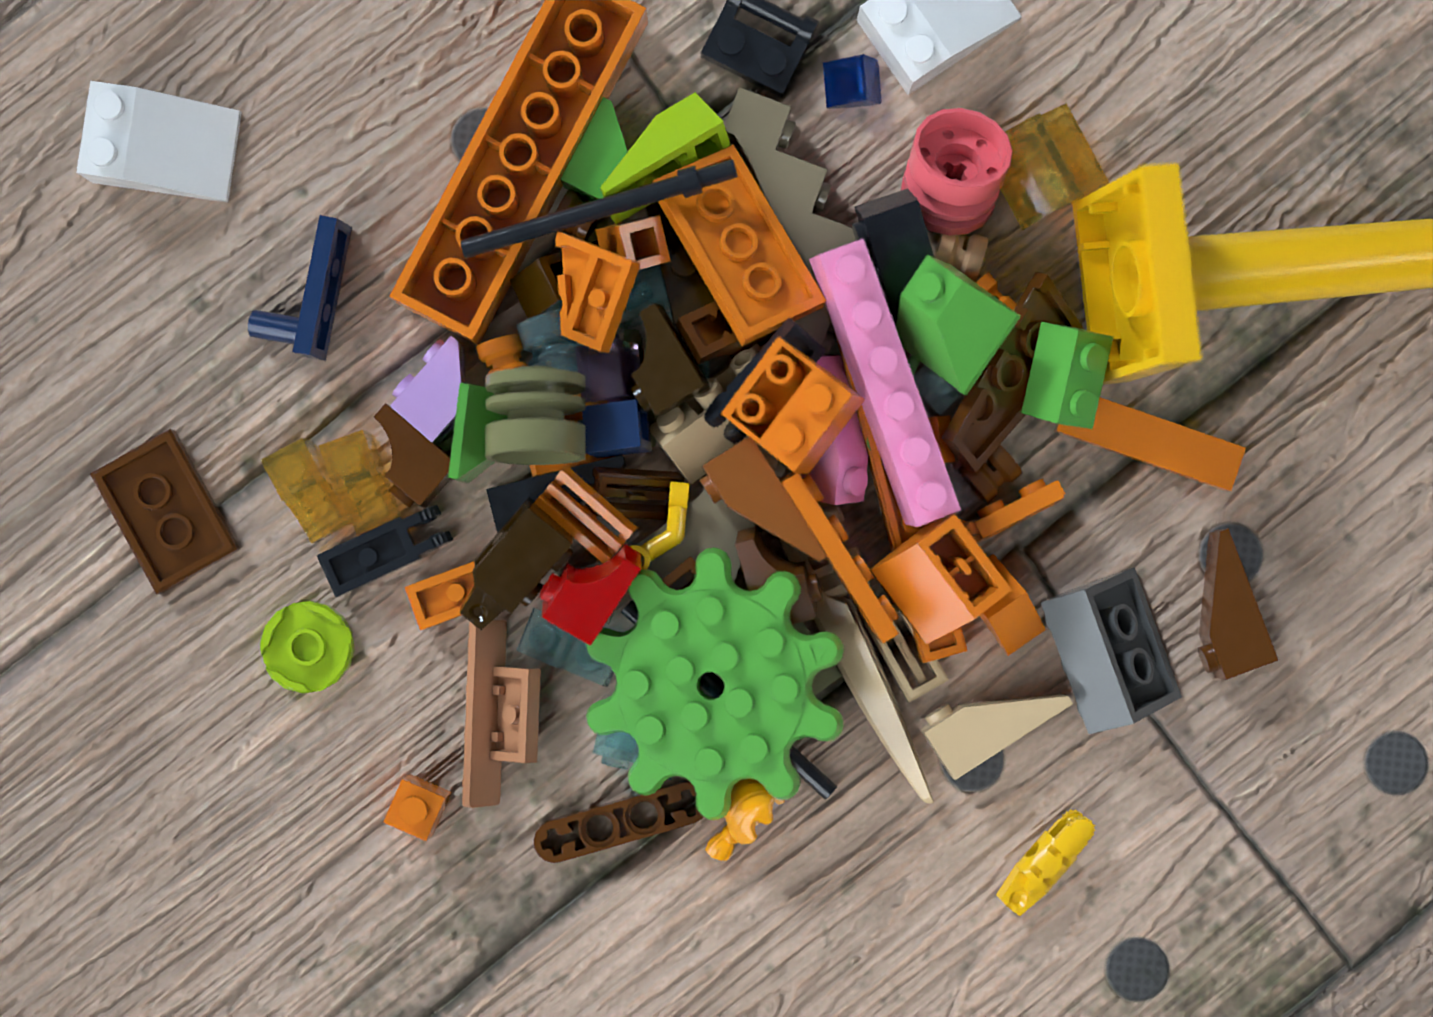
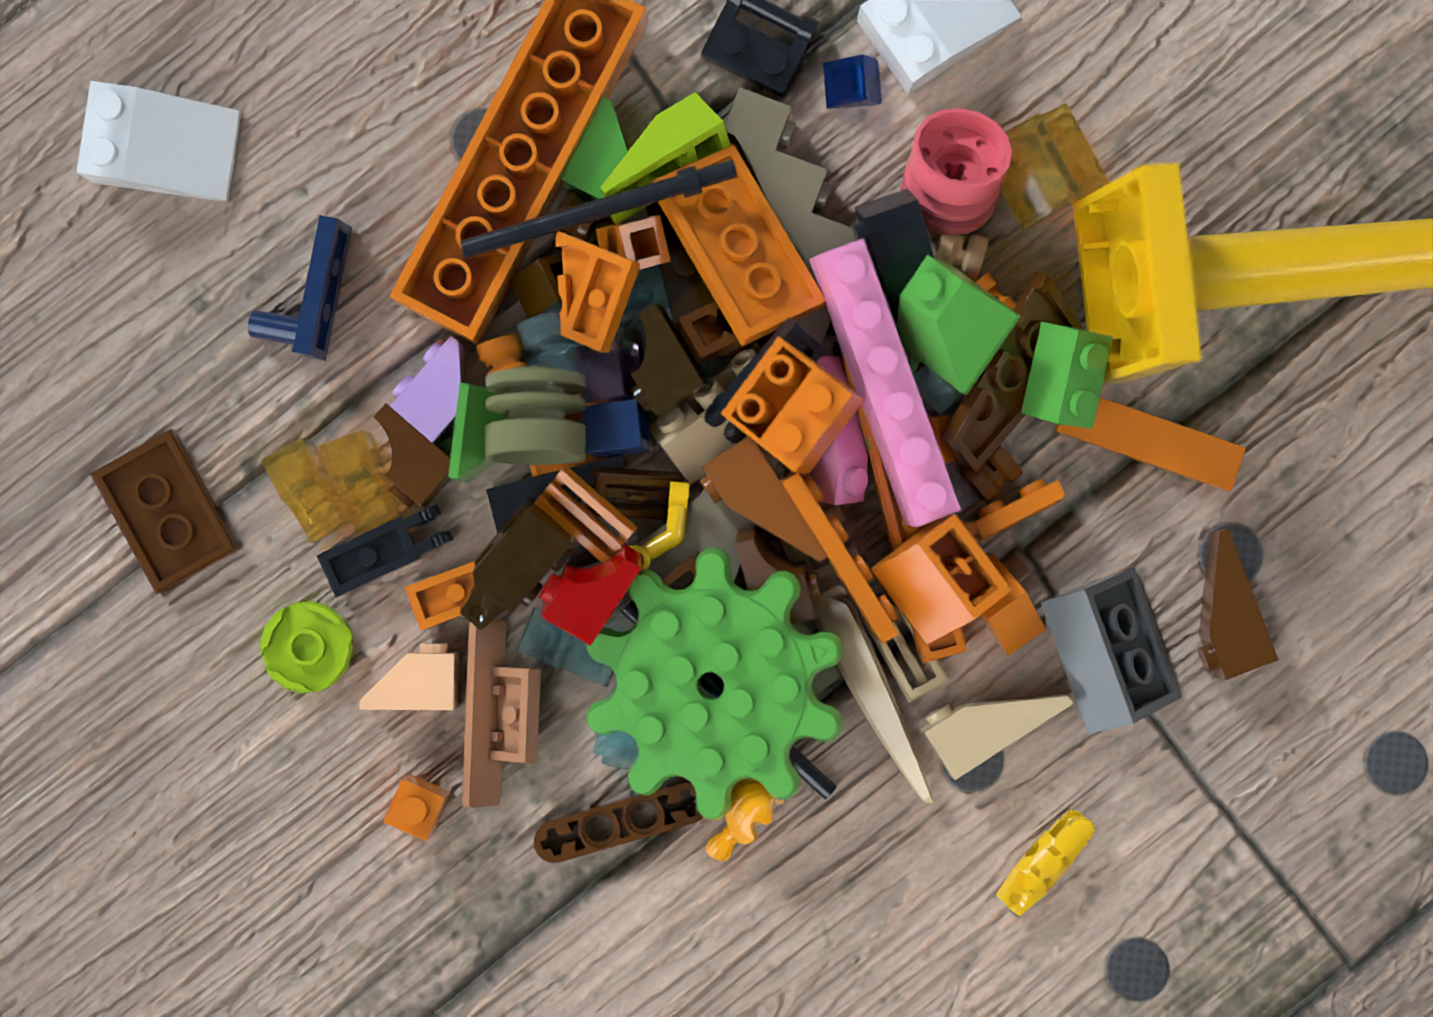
none -> light nougat slope [359,643,460,710]

